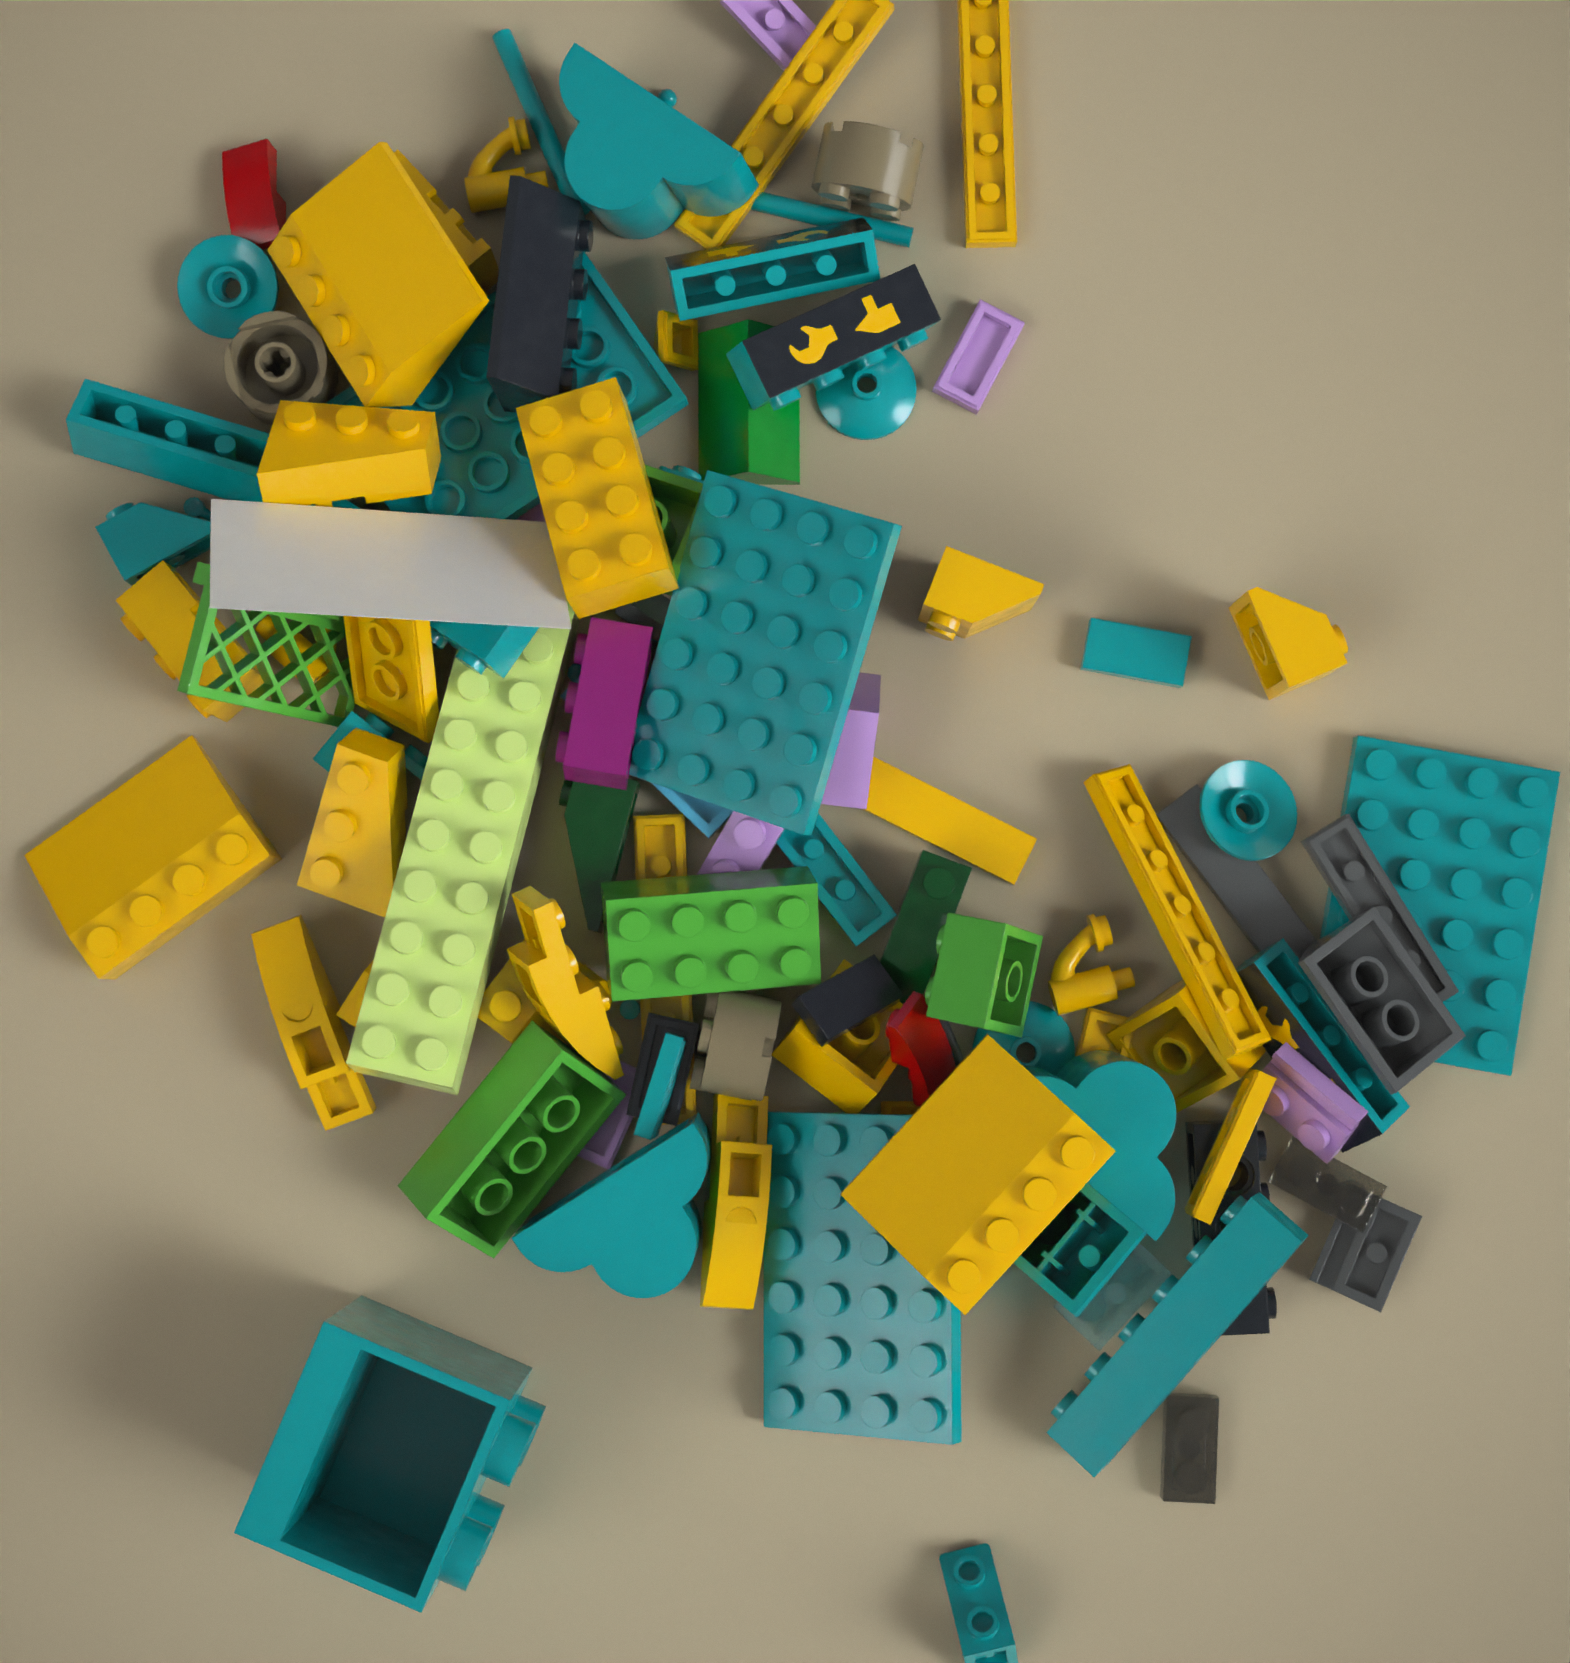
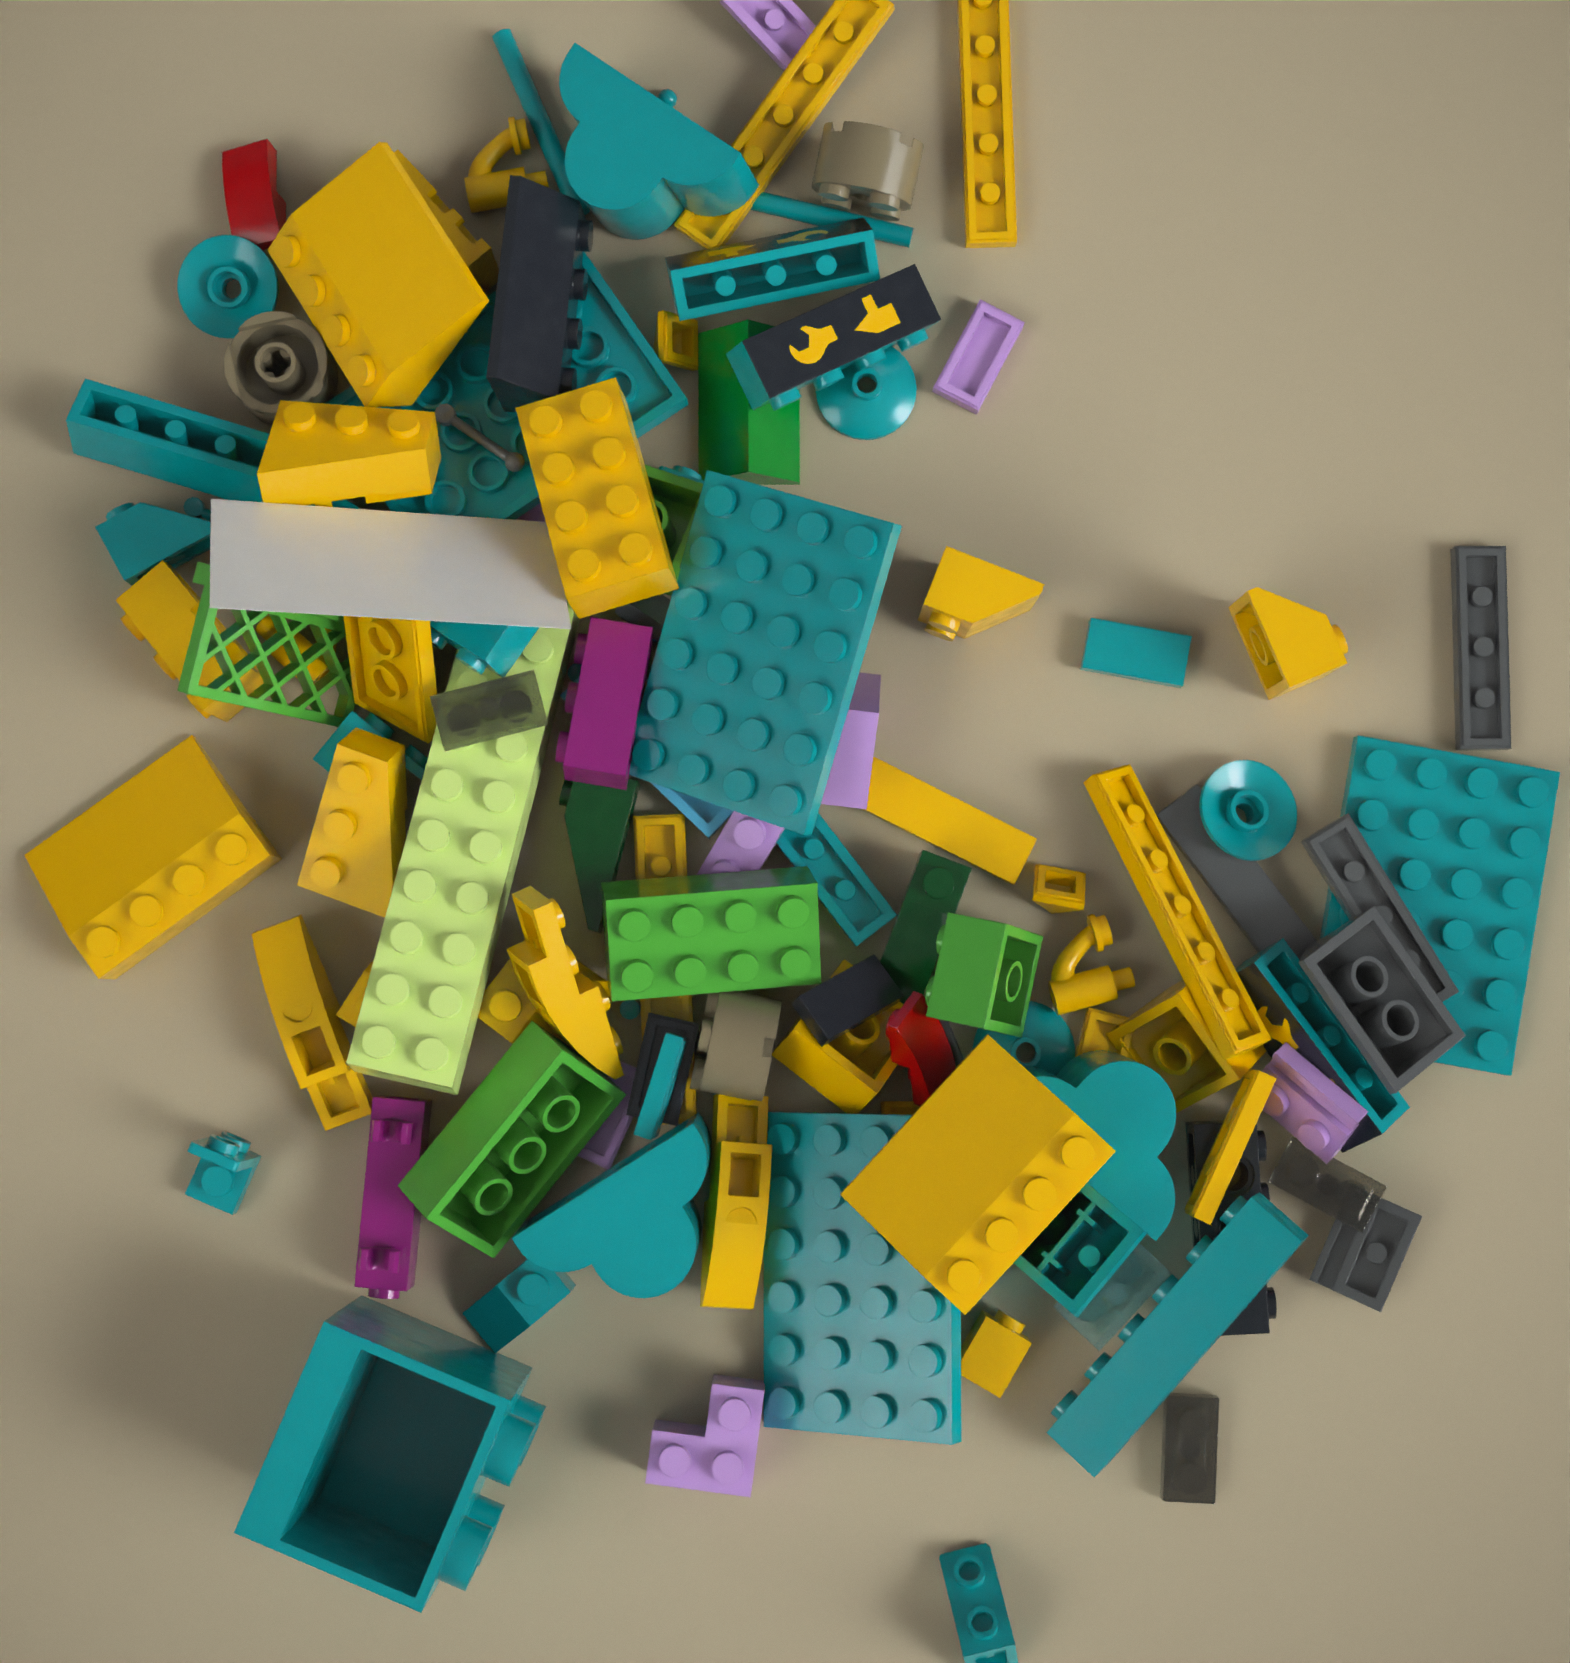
none -> teal bracket [185,1131,261,1215]
none -> magenta brick [354,1095,432,1299]
none -> clear smoke plate [430,670,548,752]
none -> dark grey hinge [435,404,525,472]
none -> teal slope [462,1259,576,1353]
none -> lavender brick [645,1374,765,1497]
none -> yellow brick [961,1309,1032,1398]
none -> yellow slope [1032,864,1086,914]
none -> dark grey tile [1450,546,1512,751]

